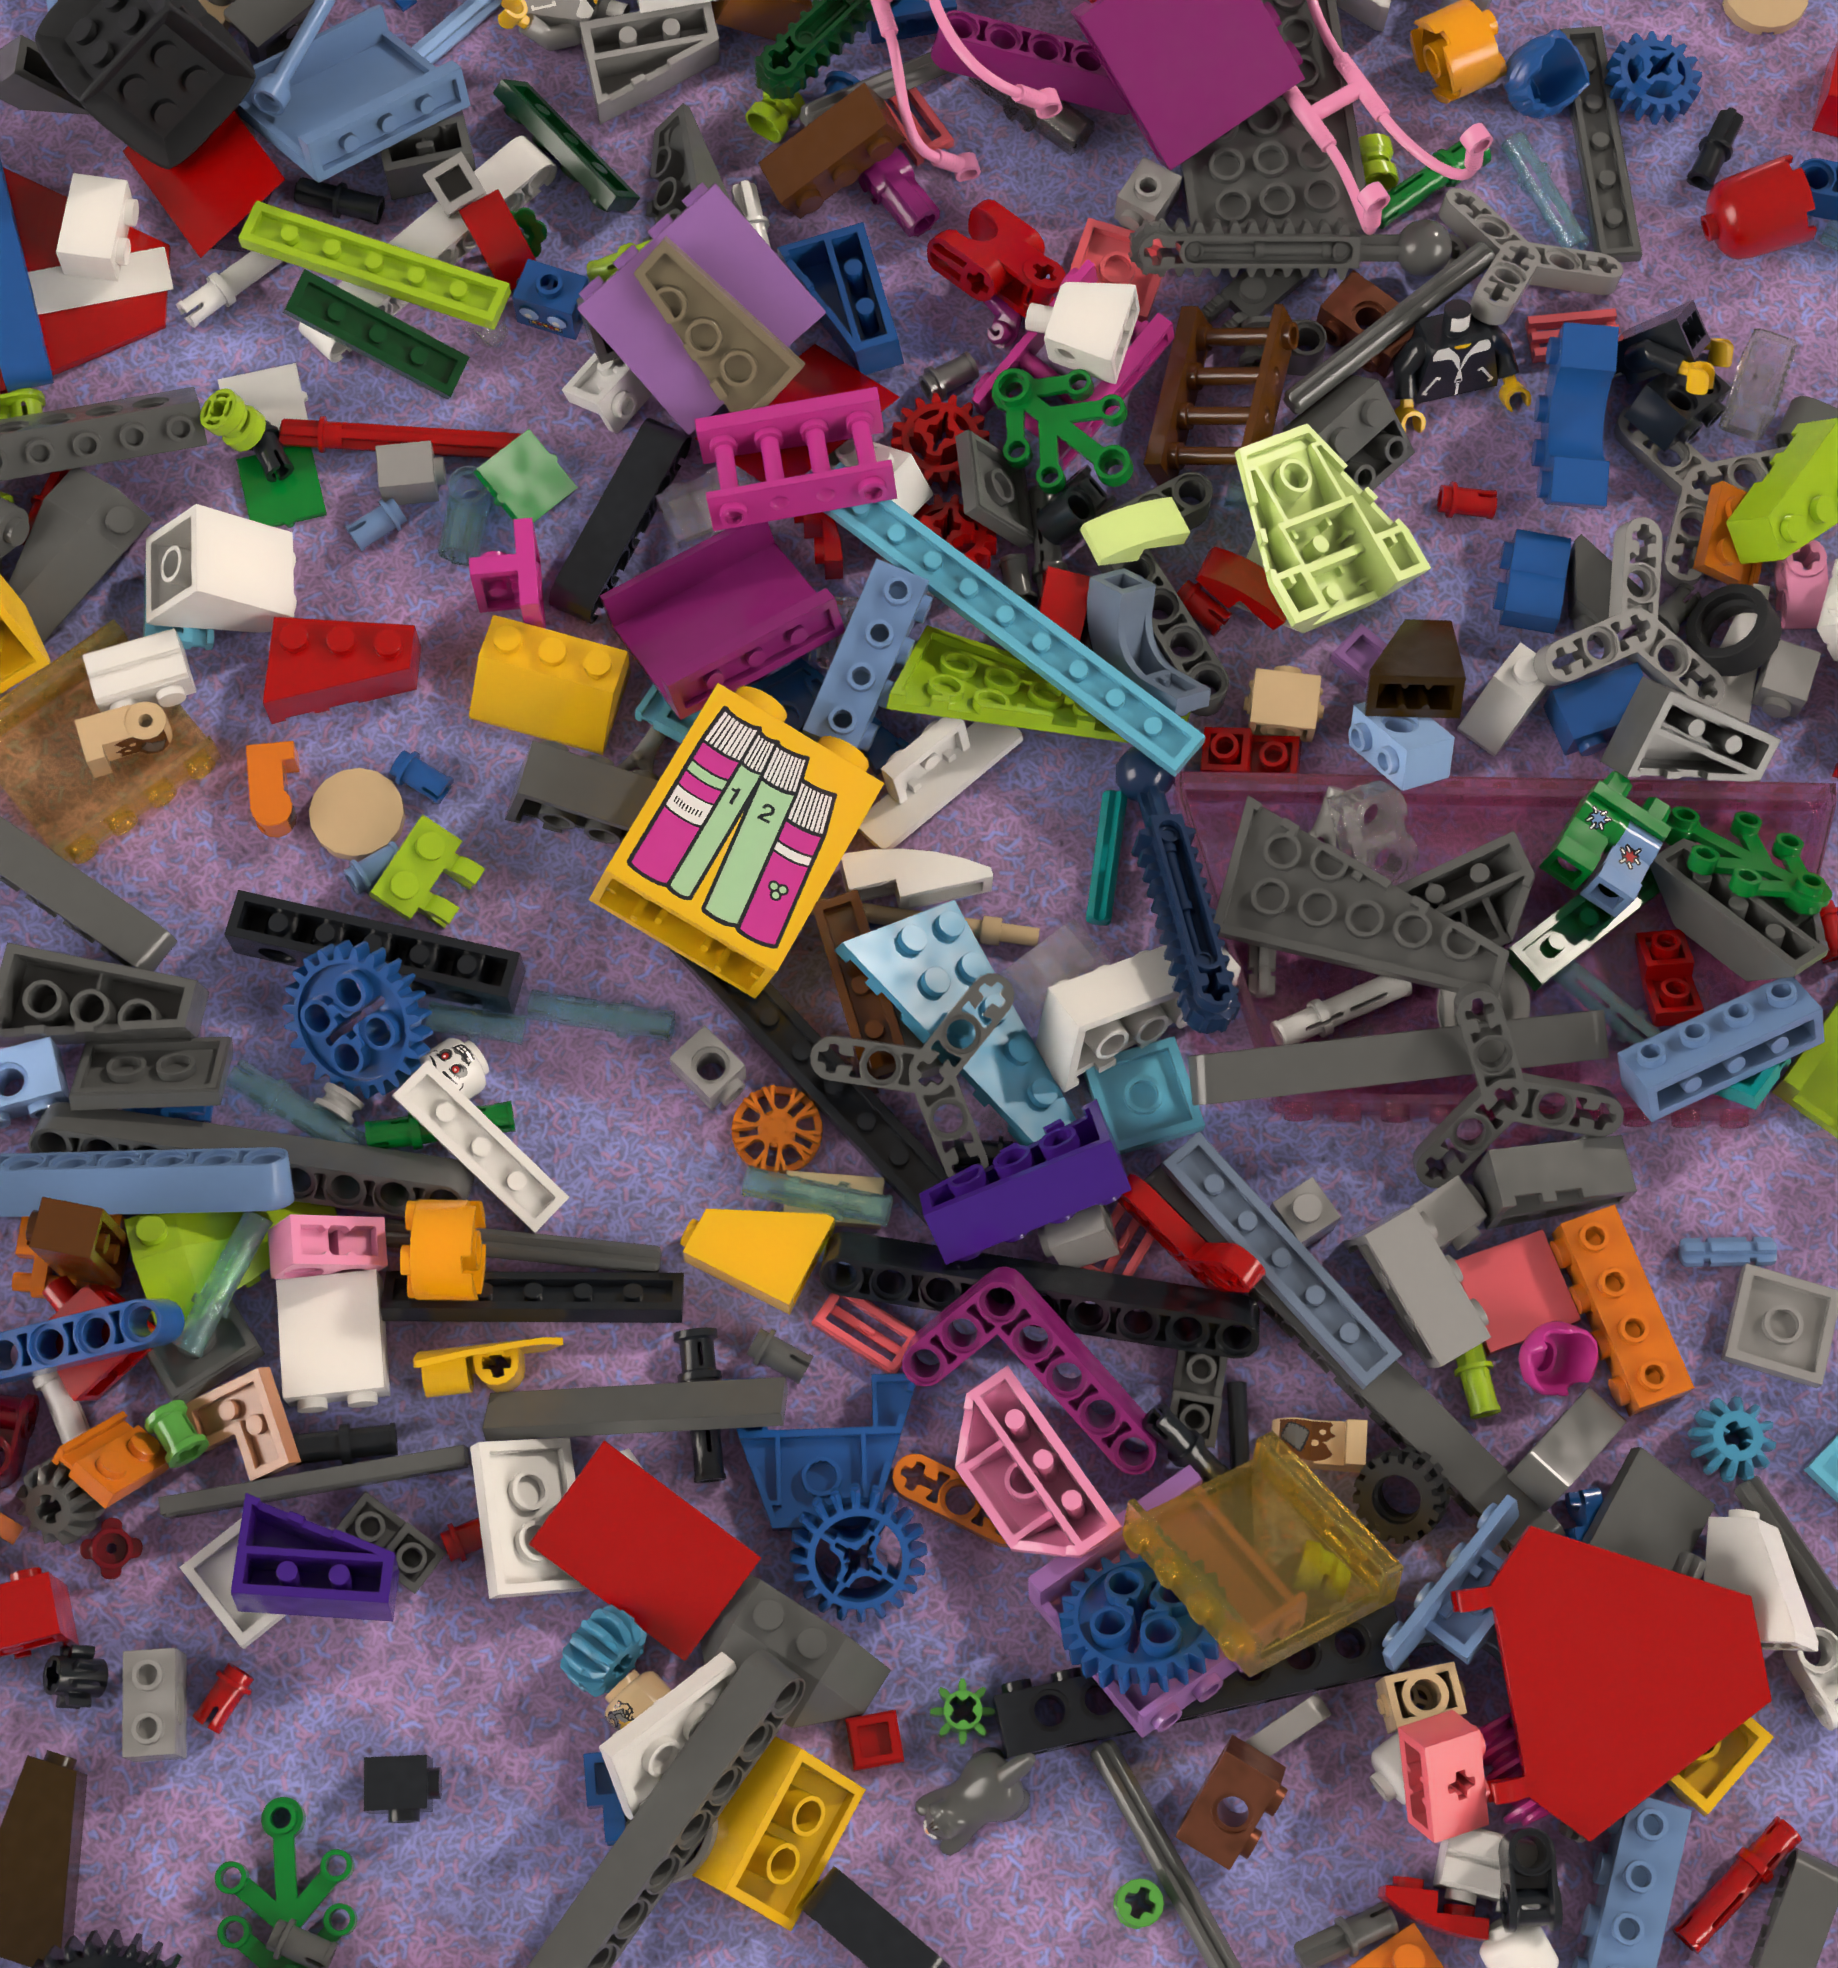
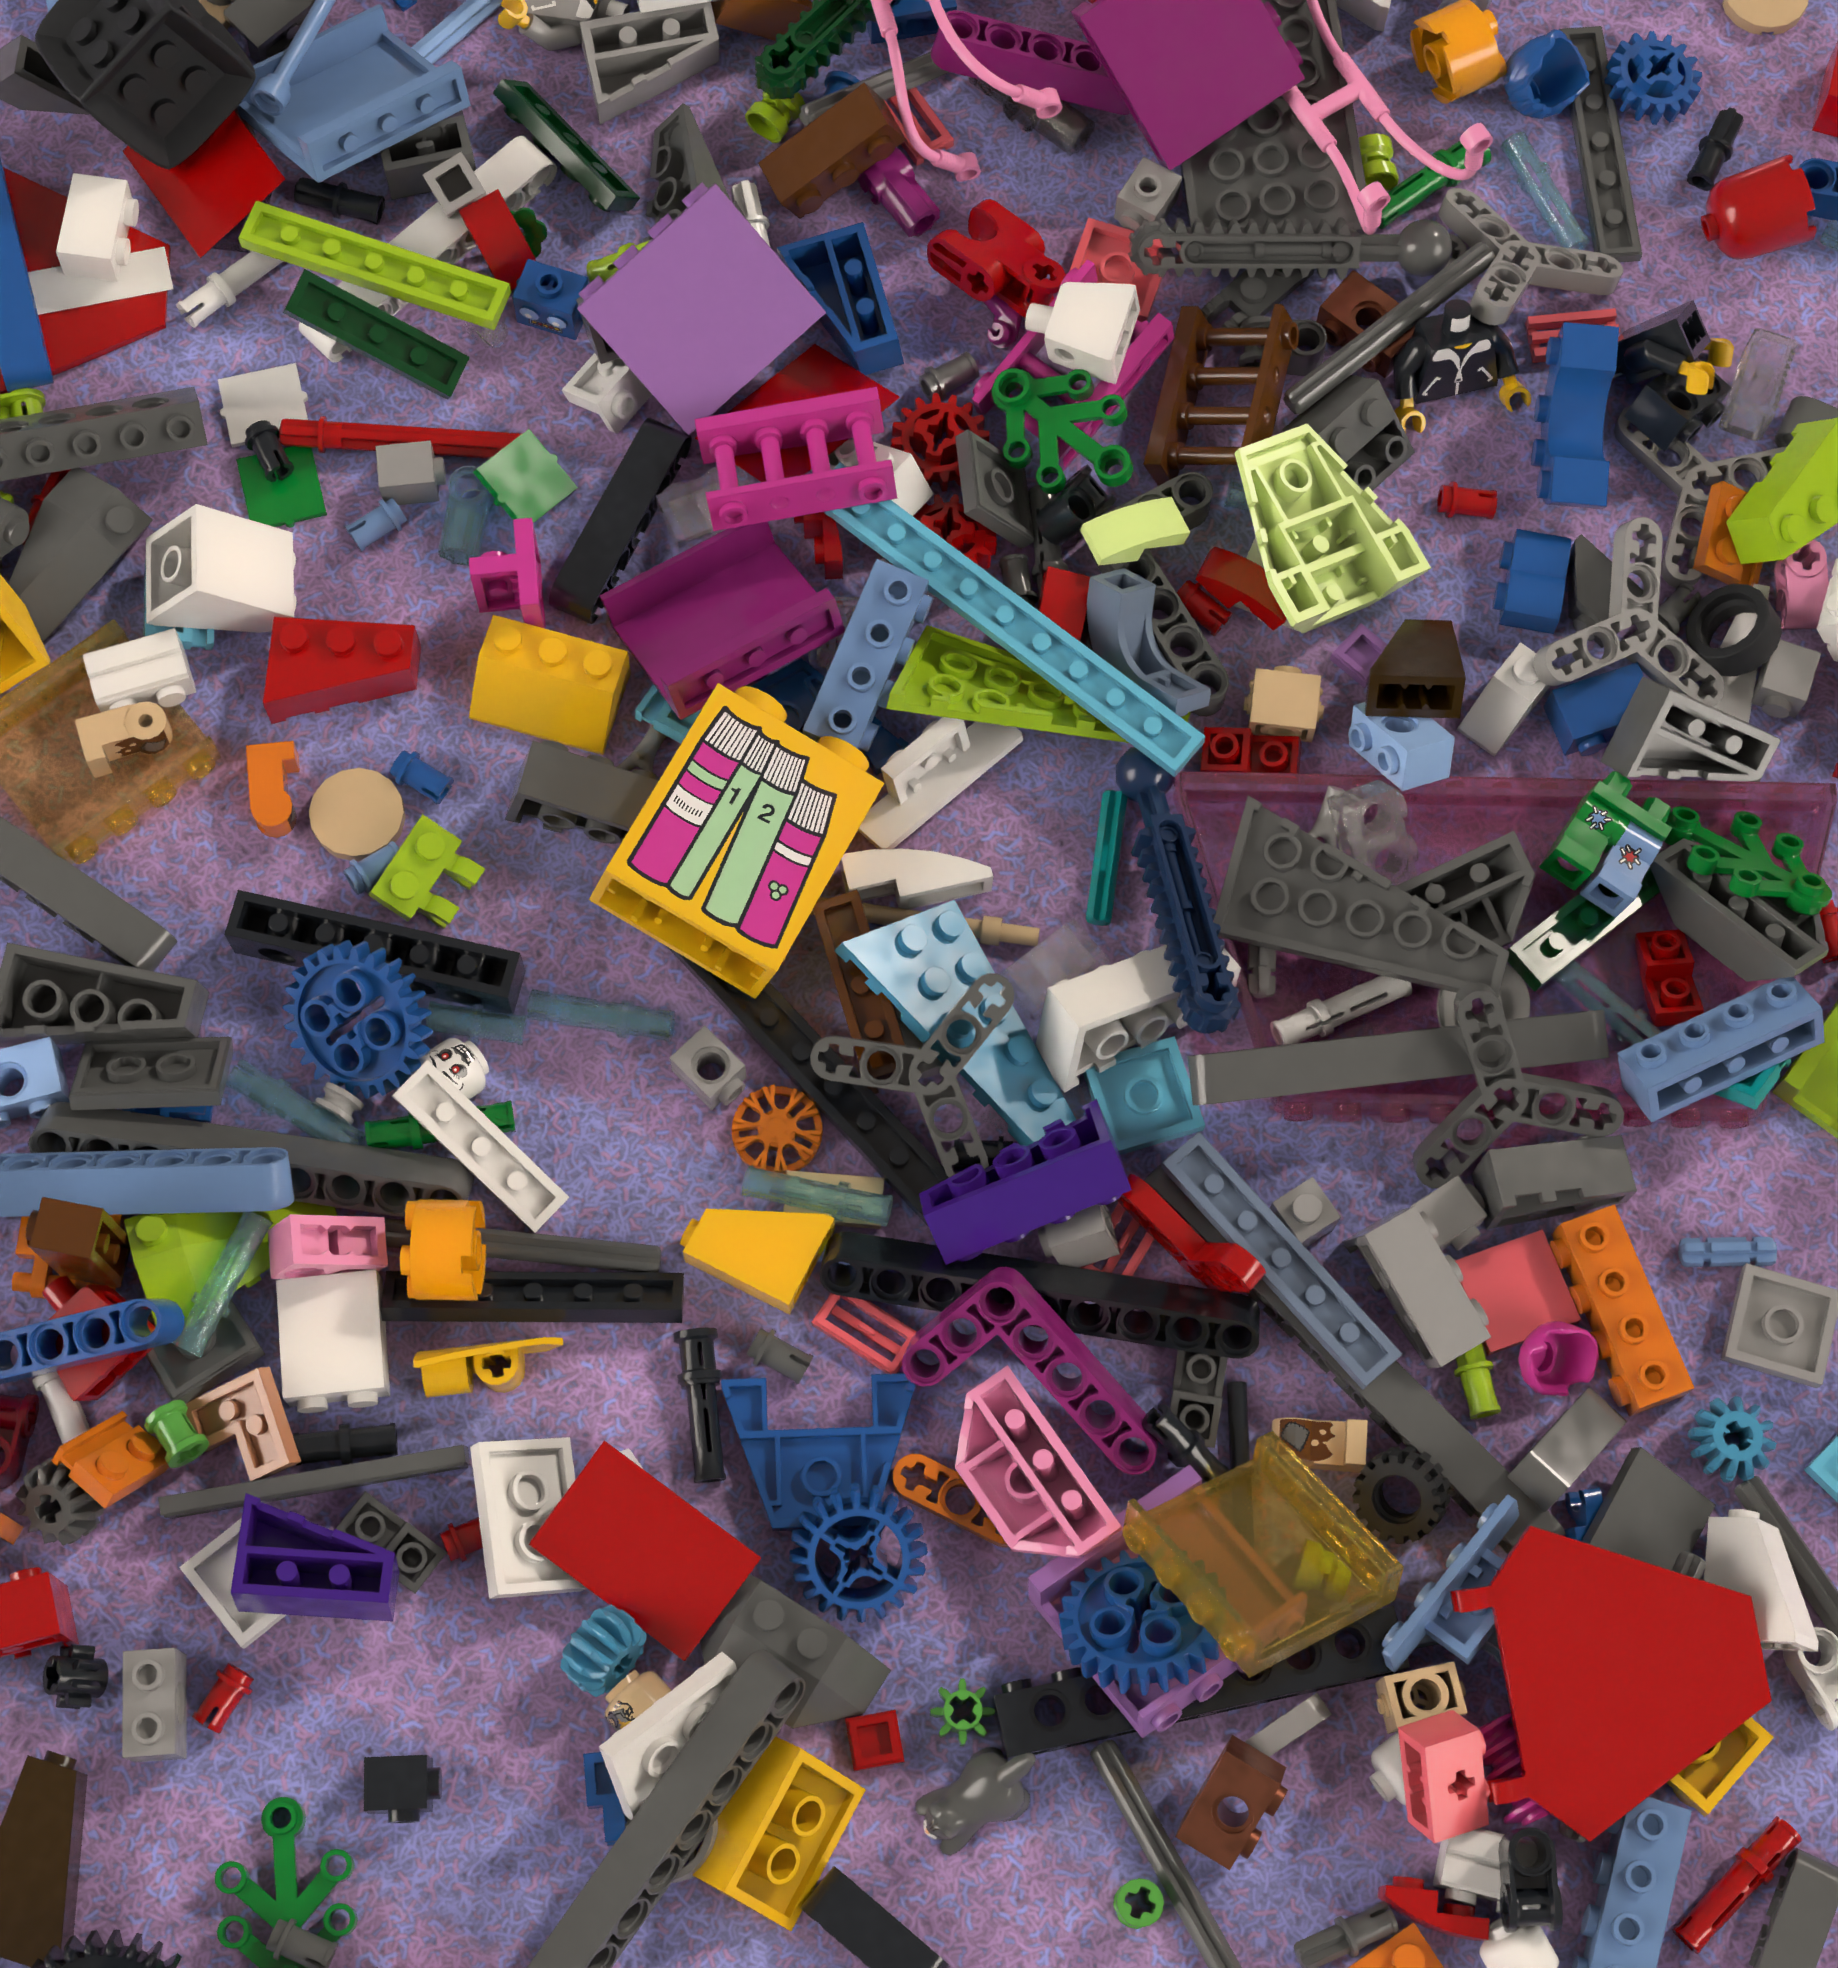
dark red plate [80,1518,143,1579] -> none
lime wheel [200,388,266,452] -> none
dark grey tile [482,1377,788,1441] -> none
dark tan wing [633,236,805,412] -> none

